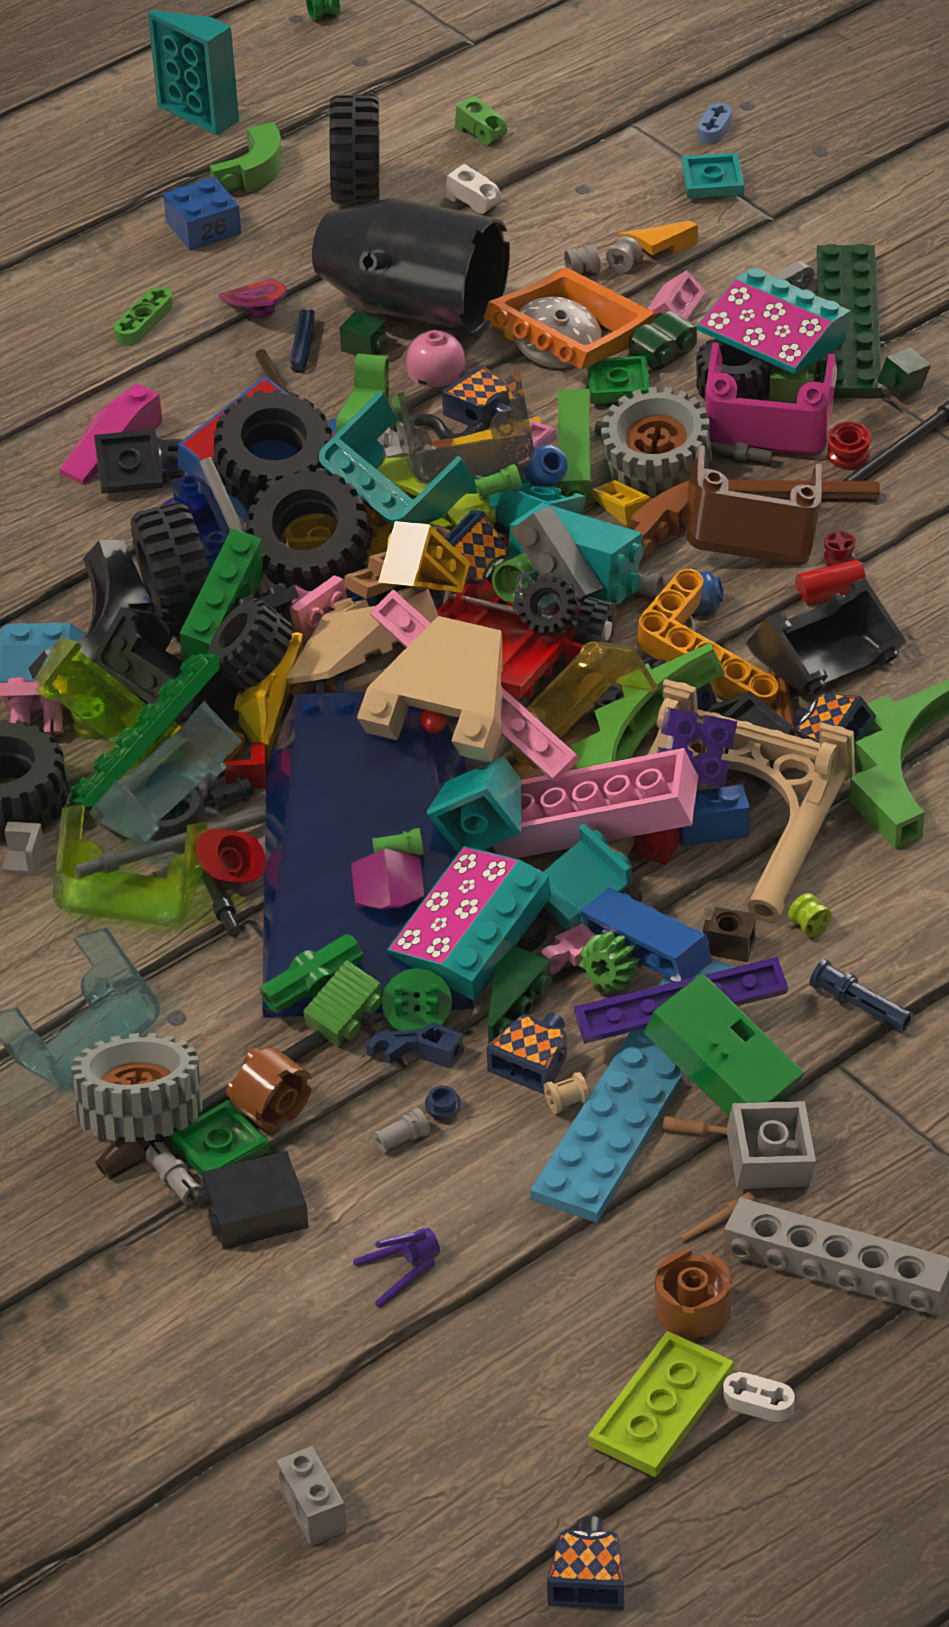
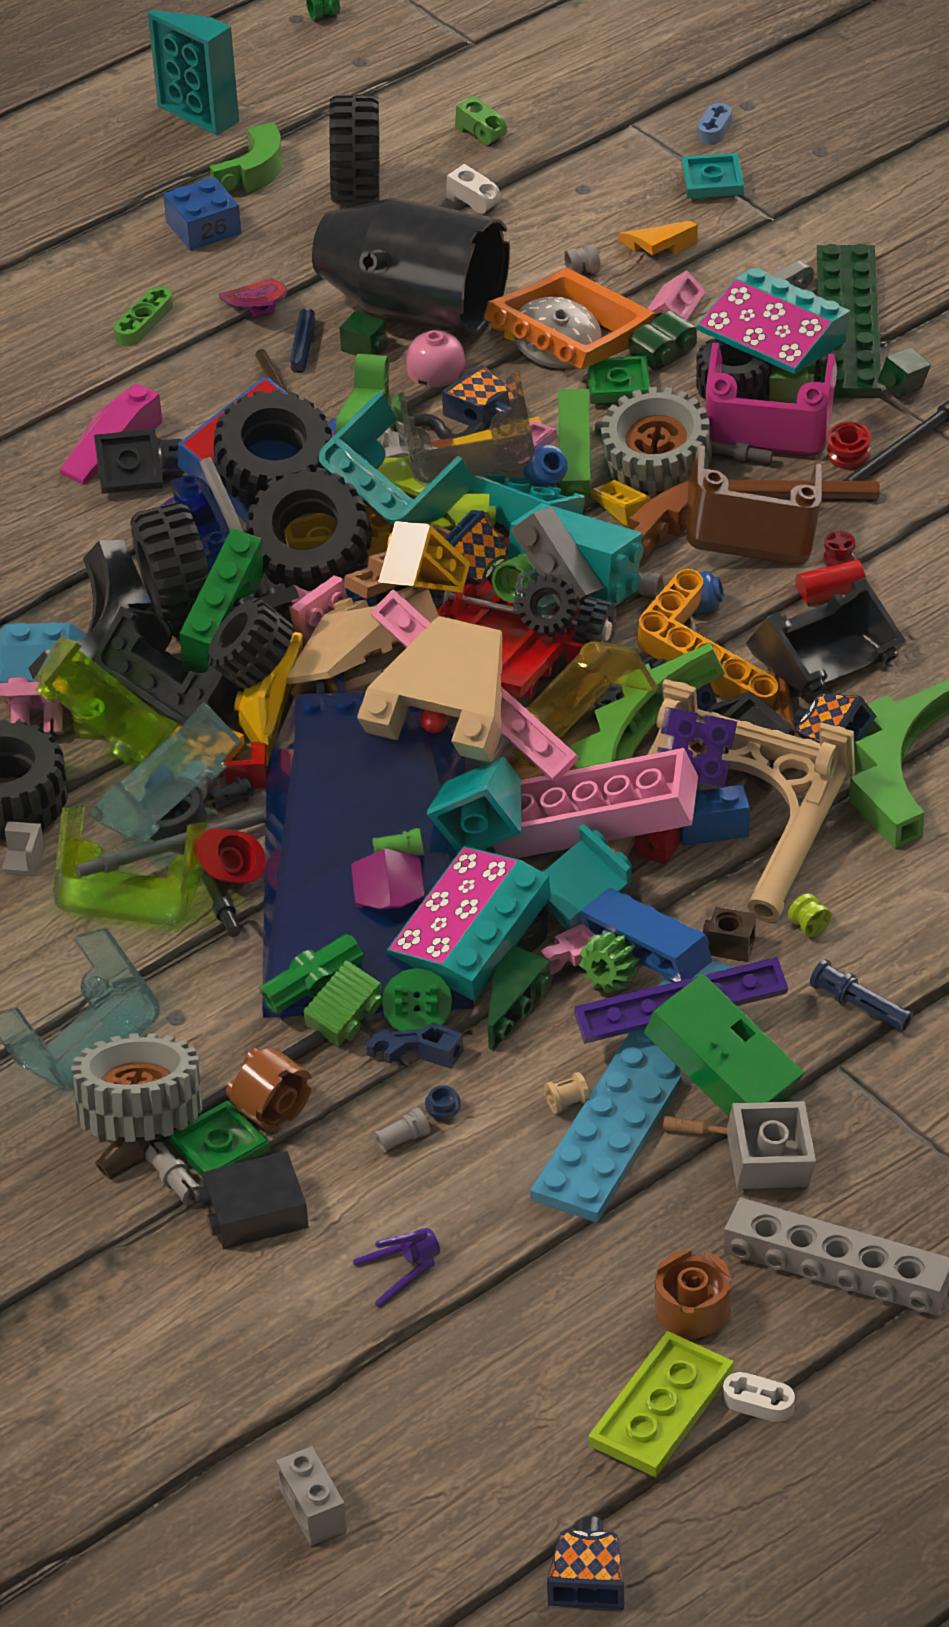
green plate [67,654,220,807] -> none
bright green pin [475,464,523,499] -> none
dark blue torso [486,1013,567,1095] -> none
light grey wheel [606,236,642,273] -> none
medium nougat piece [680,1192,756,1242] -> none

